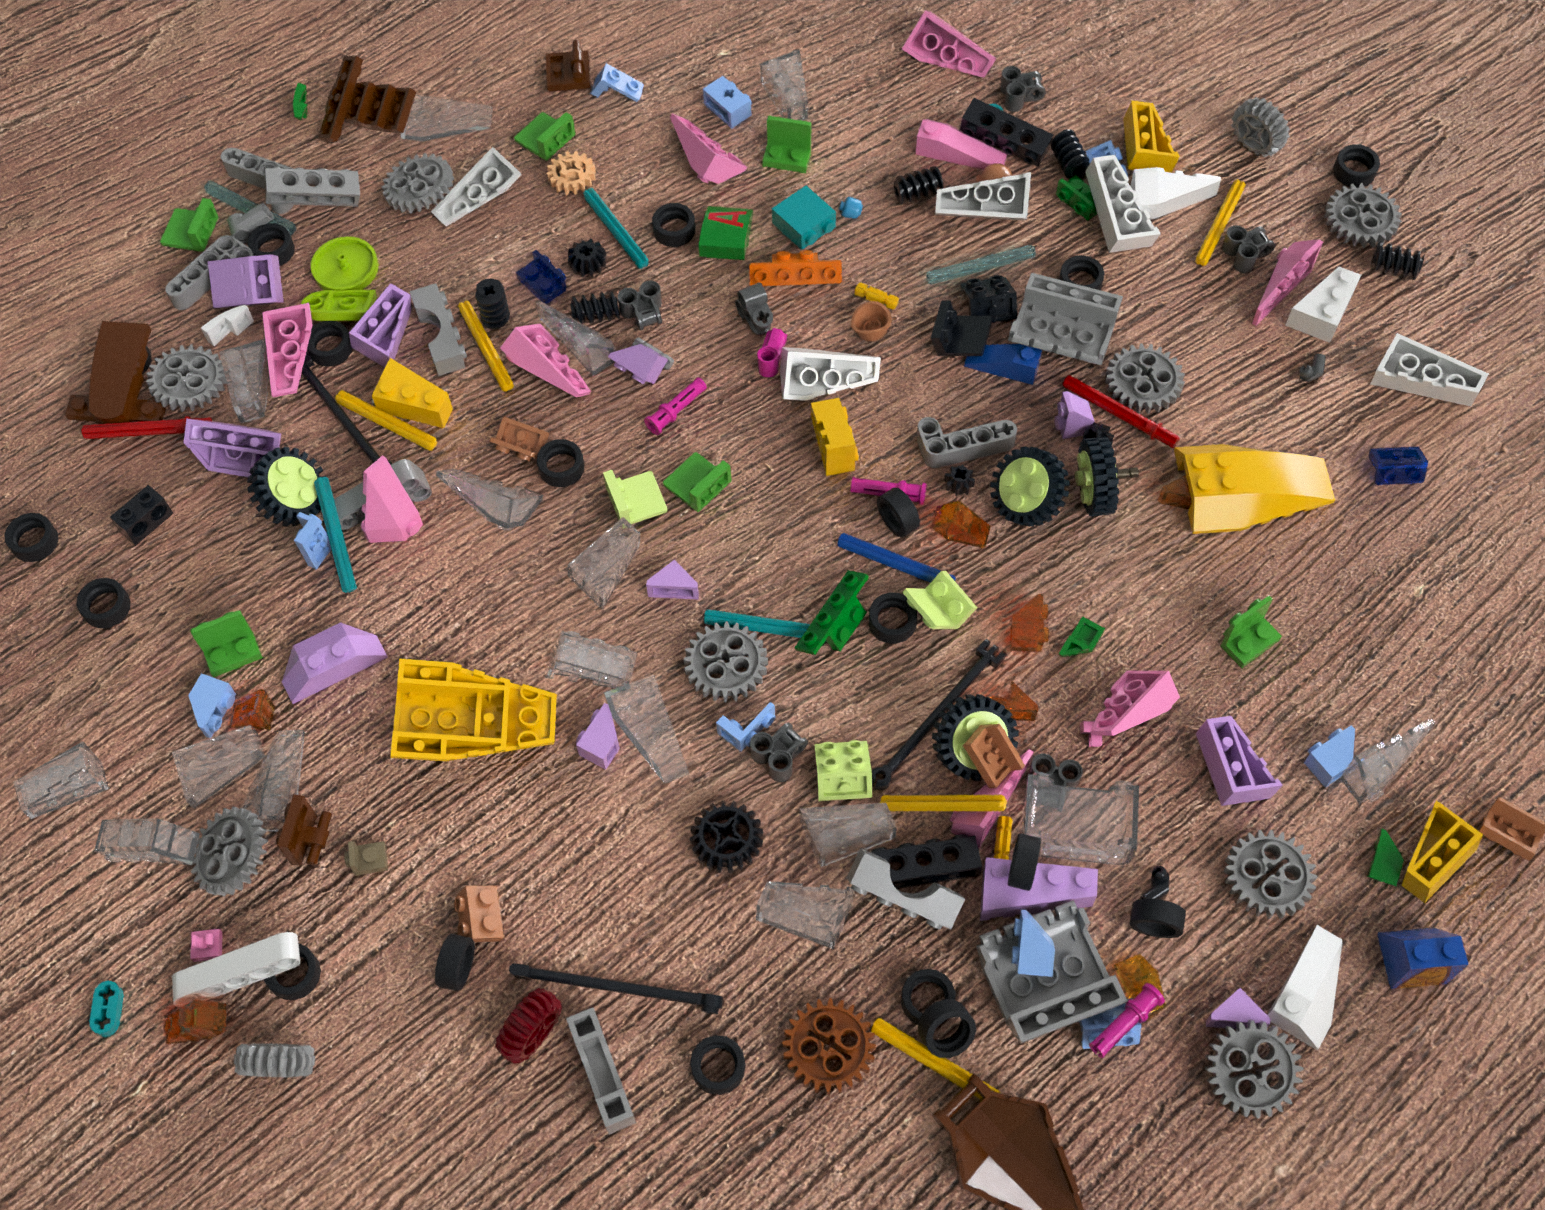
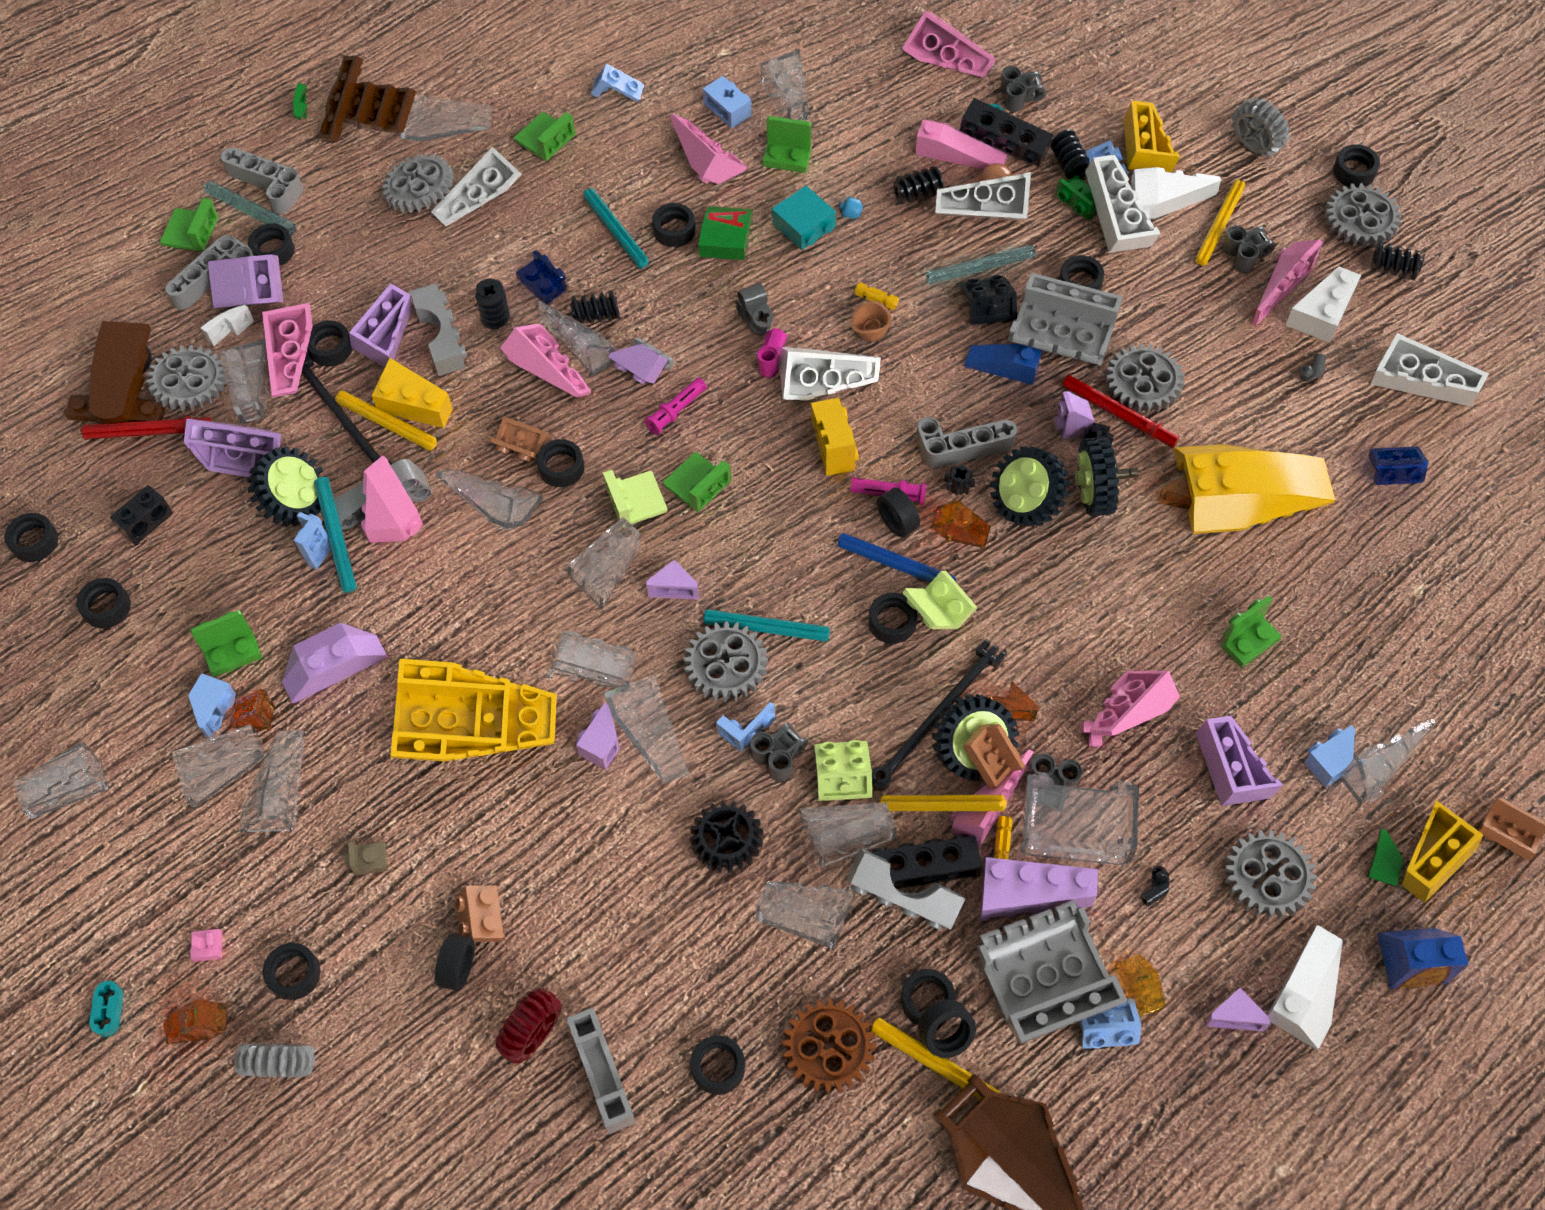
clear wedge [94,819,200,865] -> none
white beam [172,932,300,1007] -> none
light grey gear [190,807,268,897] -> none
light grey piece [228,203,274,244] -> none
light grey brick [264,167,360,207] -> none
reddish brown plate [276,794,332,866] -> none
lime tile [301,290,377,321] -> none
lime piece [311,237,379,290] -> none
yellow axle [458,300,514,392] -> none
black hinge [509,963,723,1014] -> none
reddish brown plate [546,40,591,92] -> none
light nougat gear [547,151,596,195] -> none
black gear [567,238,606,277] -> none
dark grey piece [618,280,662,331] -> none
orange bracket [749,250,842,286] -> none
green bracket [794,570,869,655] -> none
black bracket [931,300,993,356] -> none
black tyre [1008,833,1041,891] -> none
clear orange slope [1010,594,1049,652] -> none
light blue slope [1011,910,1055,977] -> none
green slope [1059,616,1105,657] -> none
dark pink pin [1089,983,1165,1058] -> none
black tyre [1130,898,1186,938] -> none
light grey gear [1205,1020,1304,1118] -> none

